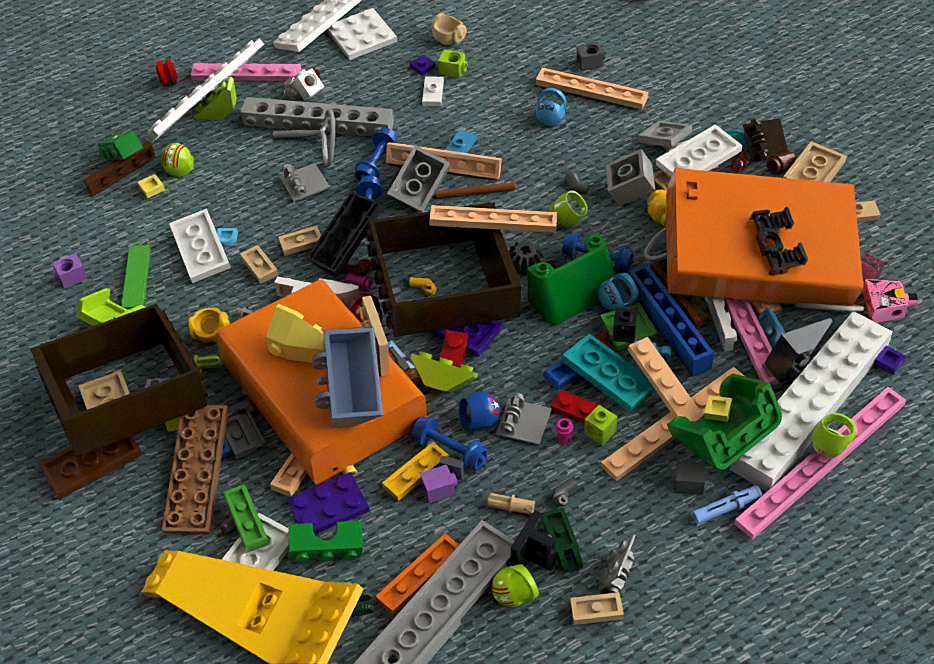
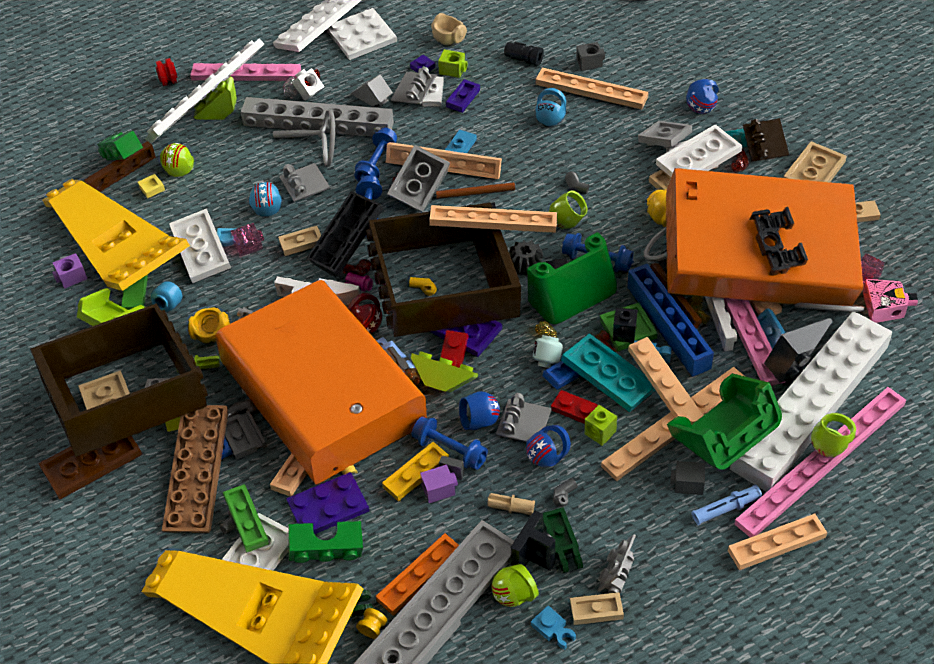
tan plate [240,245,278,284] -> none
light yellow wedge [266,304,324,363] -> none
sand blue piece [312,328,383,428] -> none
tan plate [359,296,390,376] -> none
dark pink pin [555,418,574,445] -> none
dark azure helmet [598,273,639,311] -> none
light grey brick [606,149,655,207] -> none
light yellow plate [704,395,732,422] -> none
reddish brown cone [766,151,796,174] -> none
dark purple plate [874,345,906,375] -> none
none -> yellow wing [42,179,190,291]
none -> dark azure head [150,281,182,312]
none -> clear pink brick [230,223,264,257]
none -> dark azure helmet [249,182,282,216]
none -> light grey slope [351,74,393,107]
none -> yellow wheel [356,608,388,639]
none -> light grey hinge [391,66,437,105]
none -> dark purple plate [446,79,480,113]
none -> black axle [504,42,544,66]
none -> blue helmet [526,425,571,467]
none -> dark azure plate [531,606,576,650]
none -> light aqua head [532,335,563,368]
none -> clear yellow arm [535,321,558,338]
none -> blue helmet [686,79,719,114]
none -> light nougat plate [728,514,827,570]

